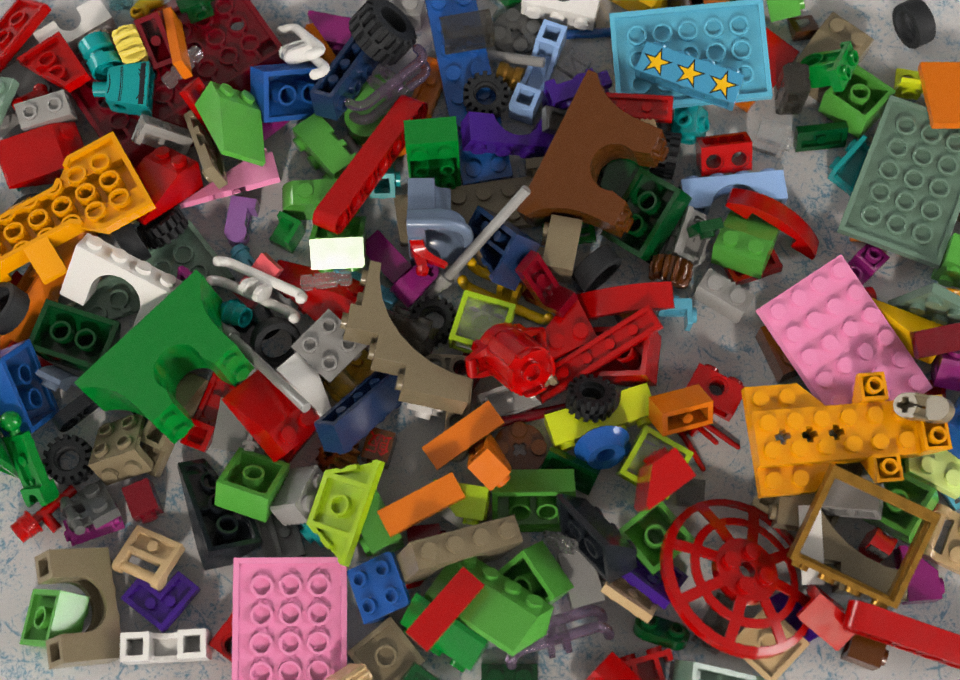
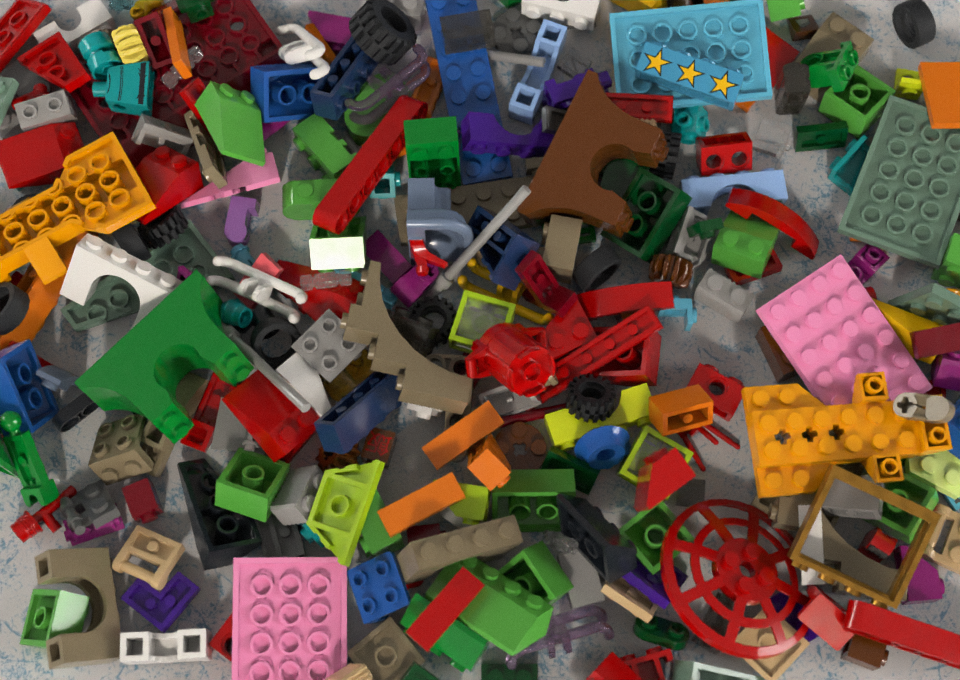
dark green slope [29,299,121,372] -> none
black tyre [42,434,94,486] -> none
green panel [269,211,305,254] -> none
black tyre [463,71,509,118] -> none
pearl gold wheel [496,61,525,91] -> none
blue bar [566,27,611,40] -> none

